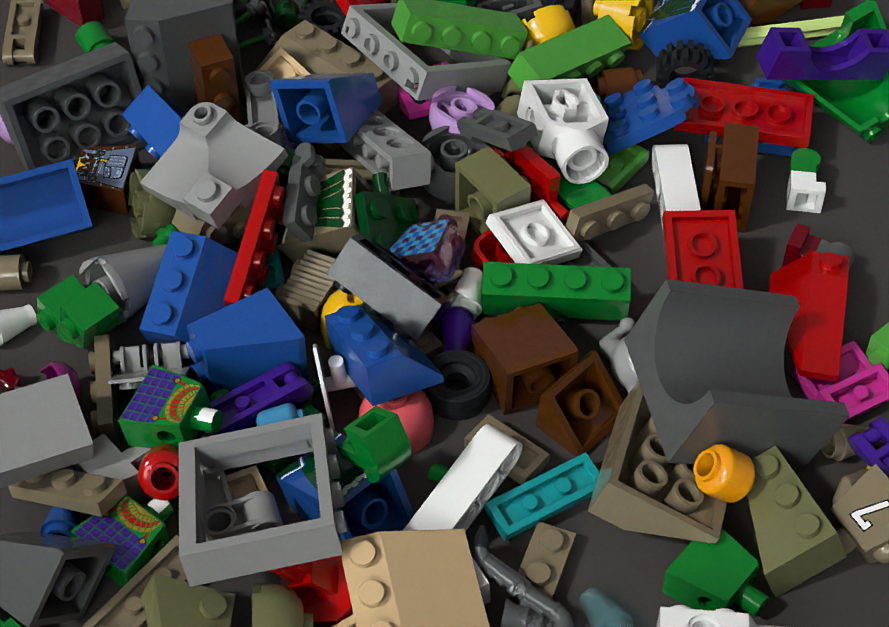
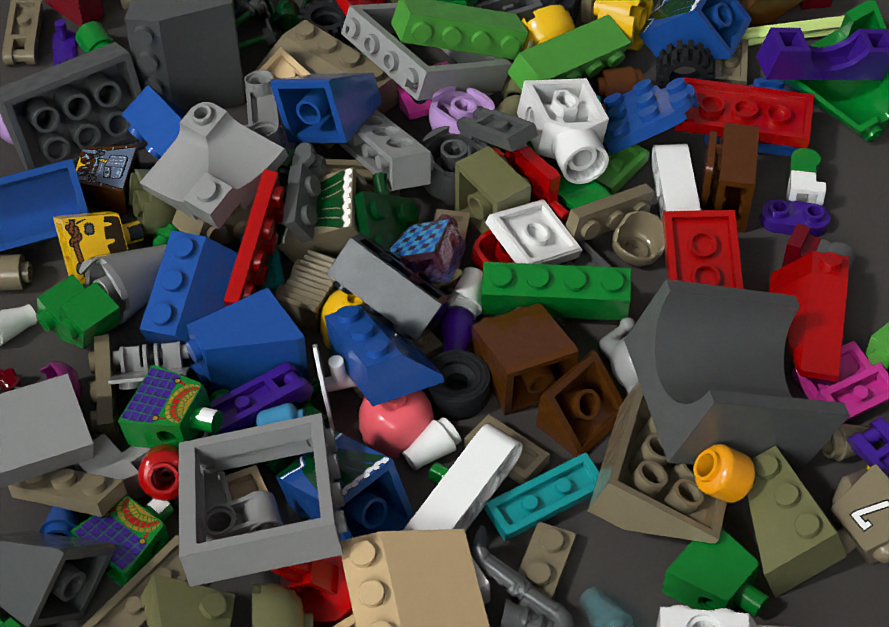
reddish brown brick [188,34,242,124] -> none
green brick [336,406,412,483] -> none
none -> dark purple piece [52,19,77,66]
none -> yellow torso [53,211,144,284]
none -> white cone [402,417,462,471]
none -> dark tan hair [612,211,665,267]
none -> dark tan plate [714,39,748,85]
none -> dark purple plate [759,199,831,237]

